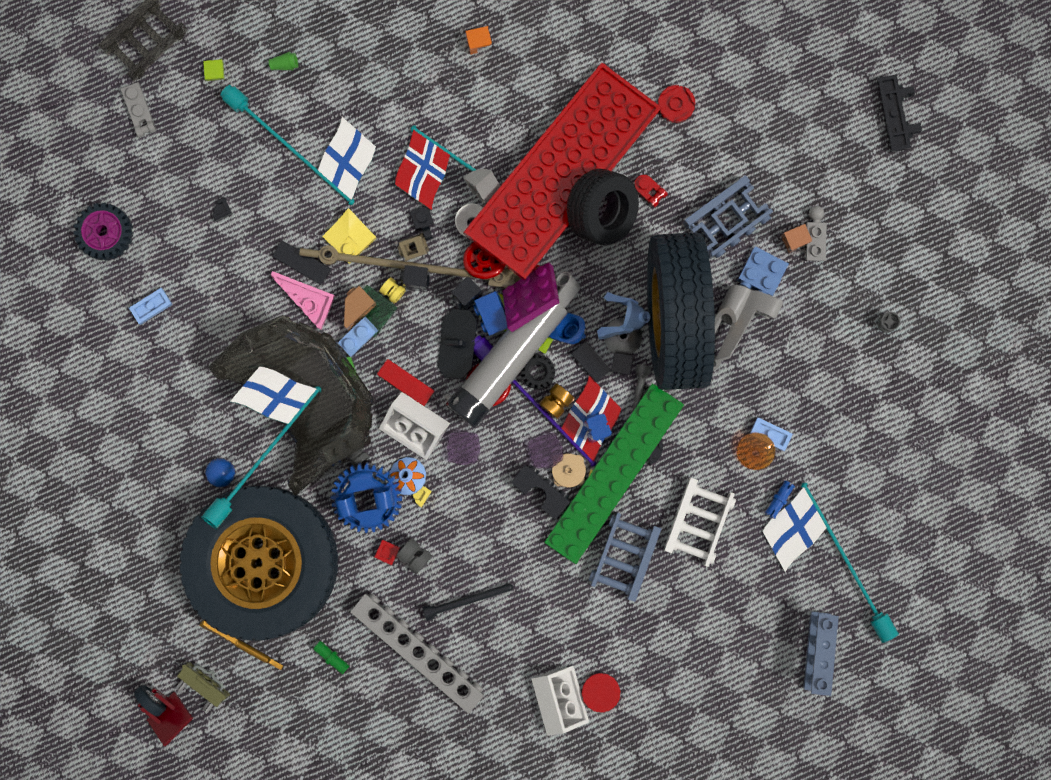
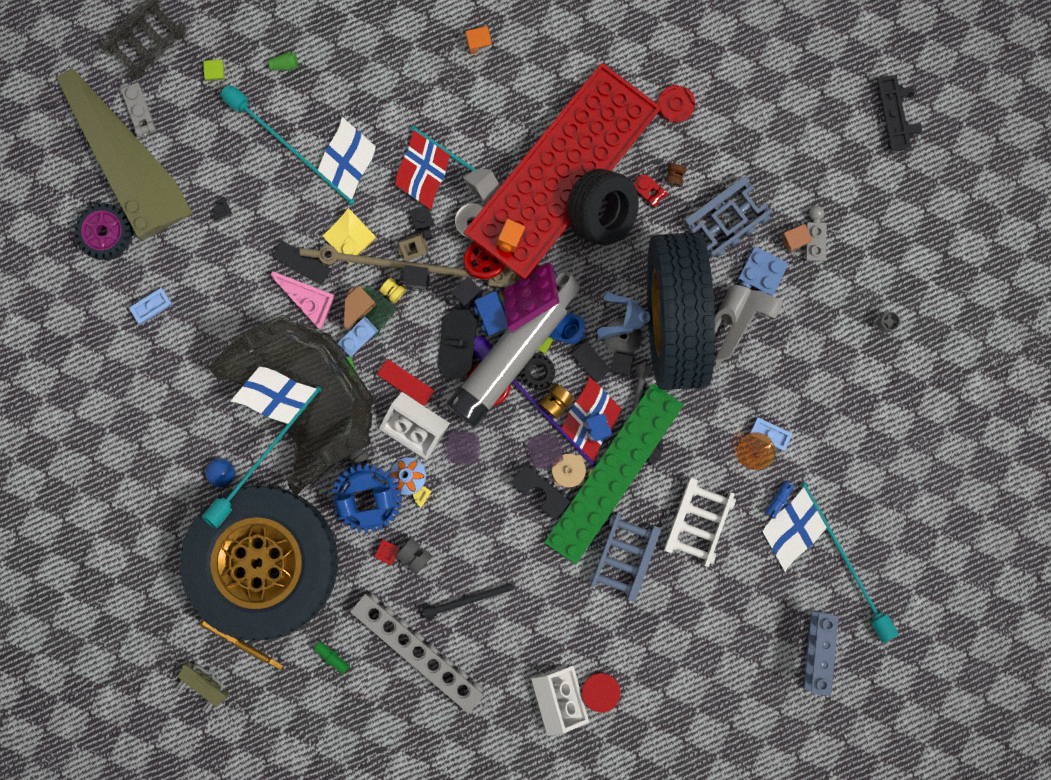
dark red plate [134,685,193,747] -> none
none -> olive wedge [56,68,193,241]
none -> orange brick [497,219,525,253]
none -> reddish brown wheel [664,163,687,187]

